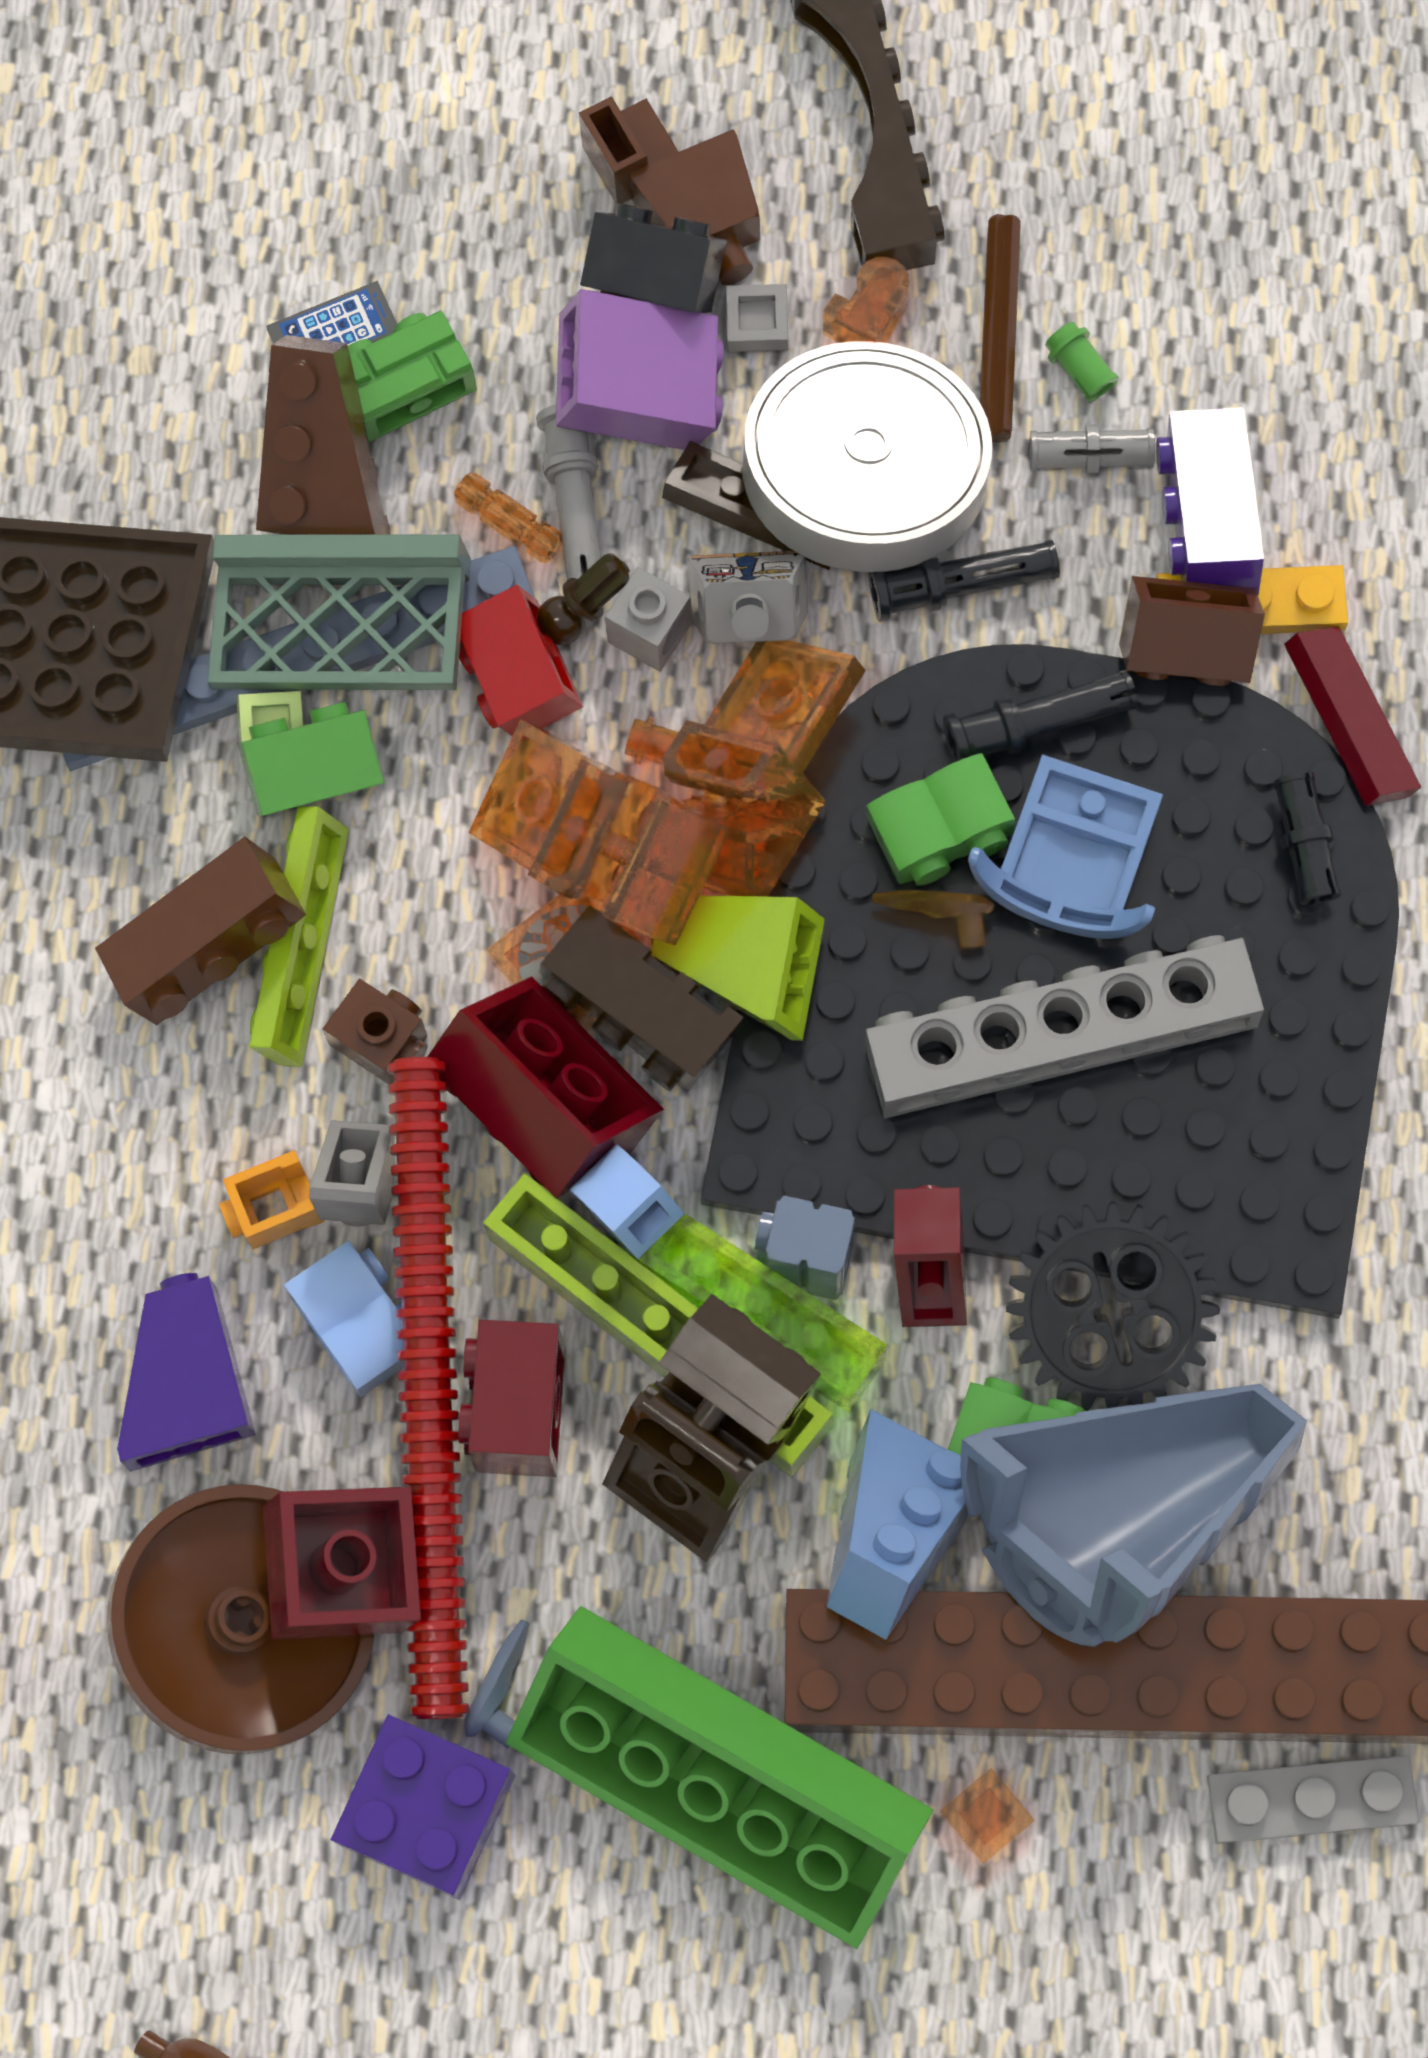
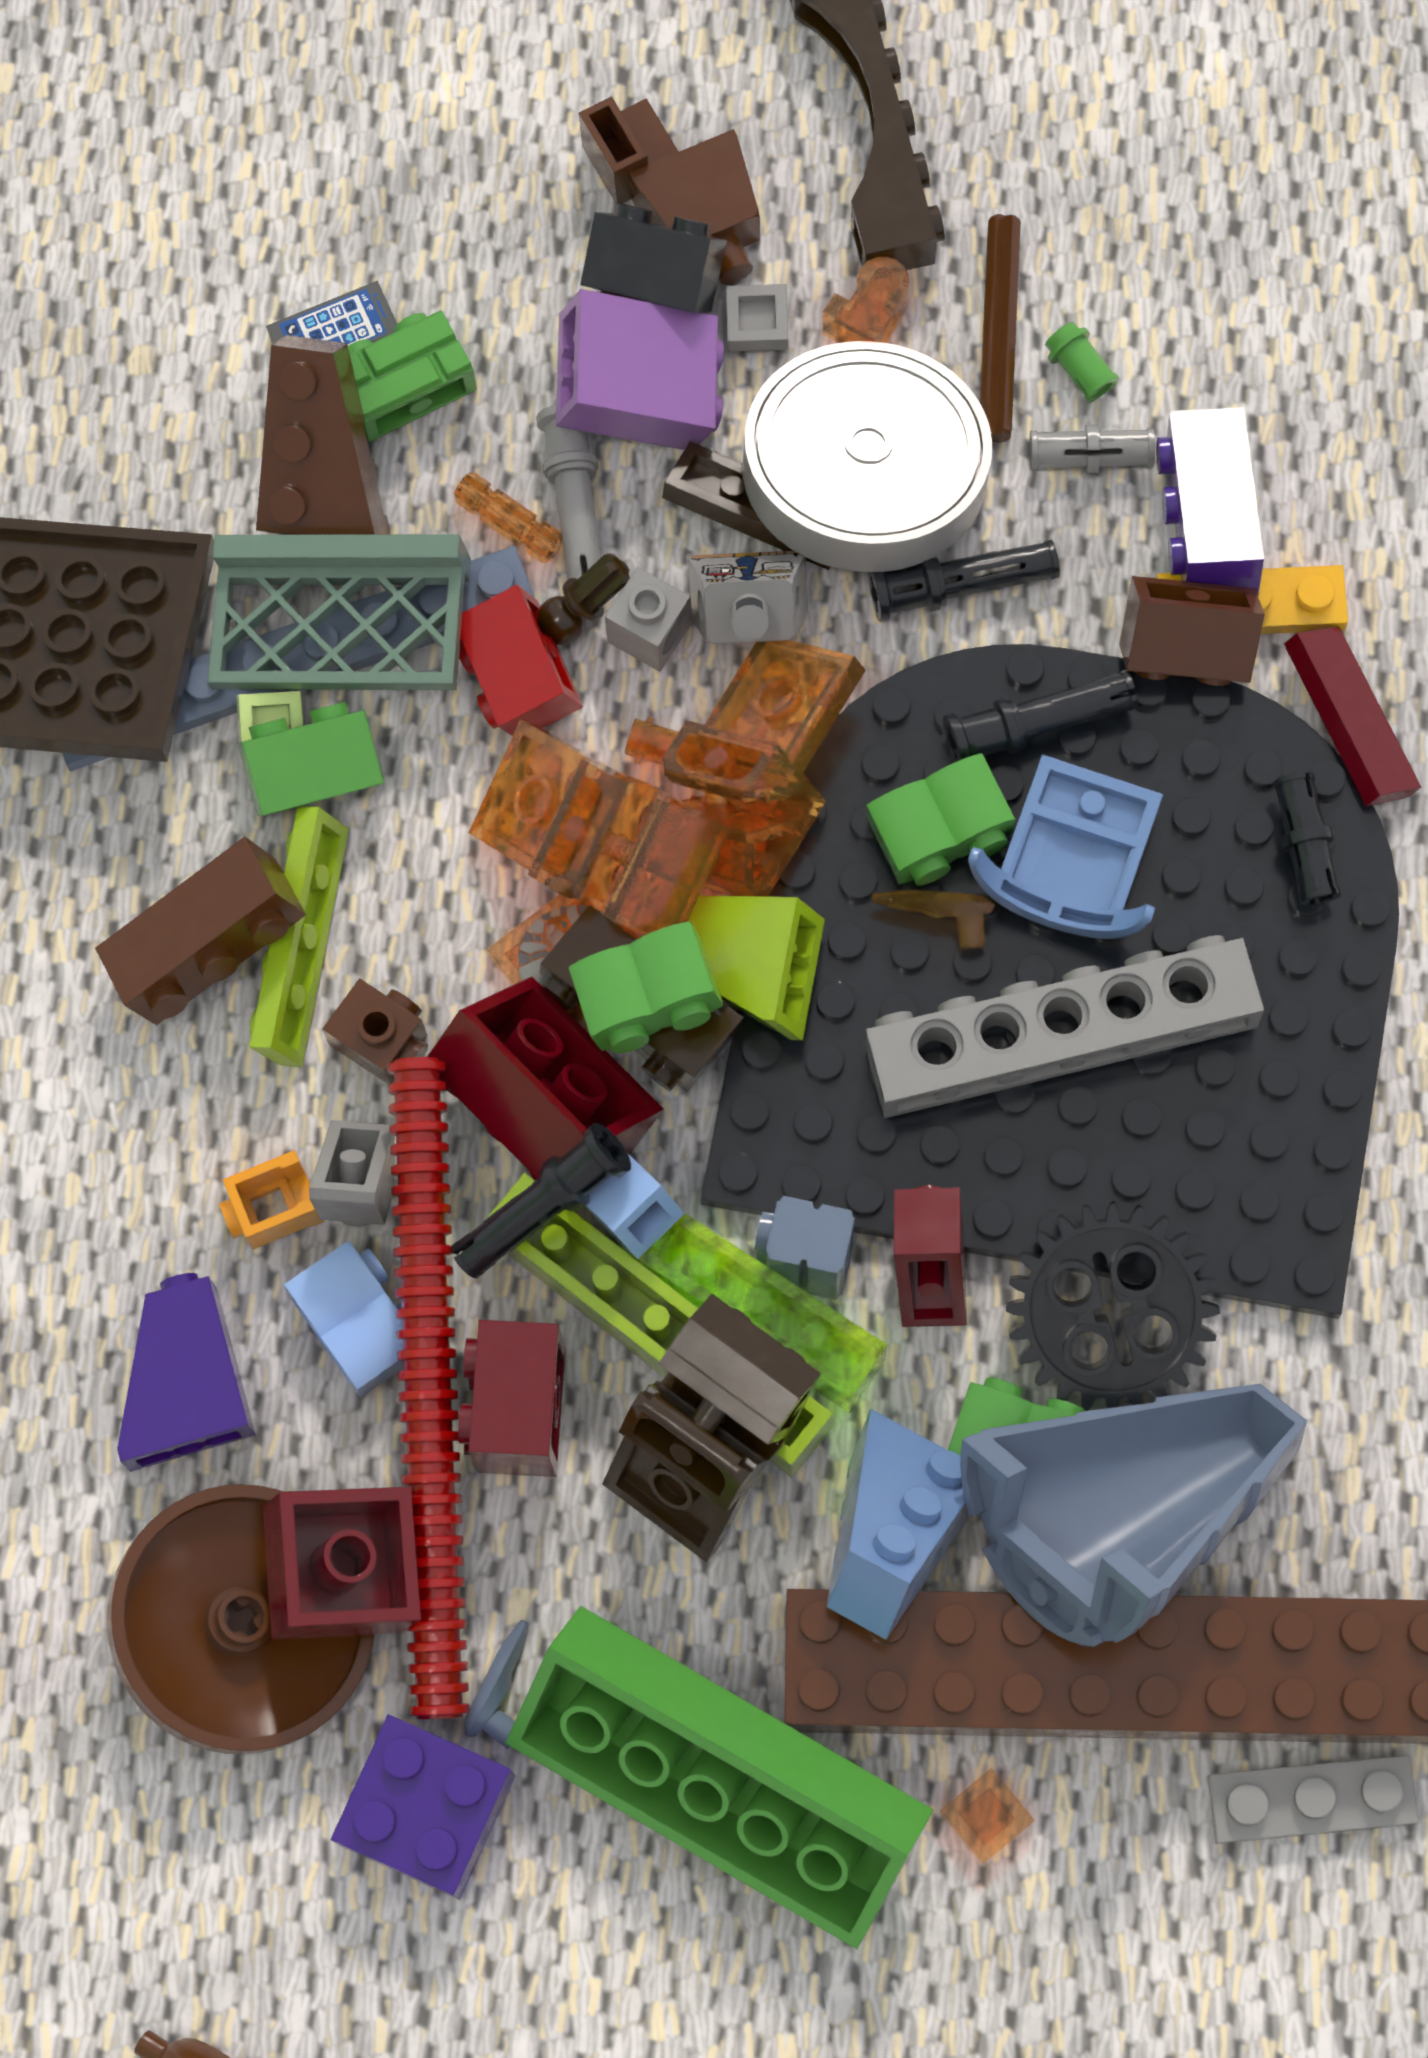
none -> black pin [451,1123,632,1279]
none -> bright green brick [568,921,723,1053]

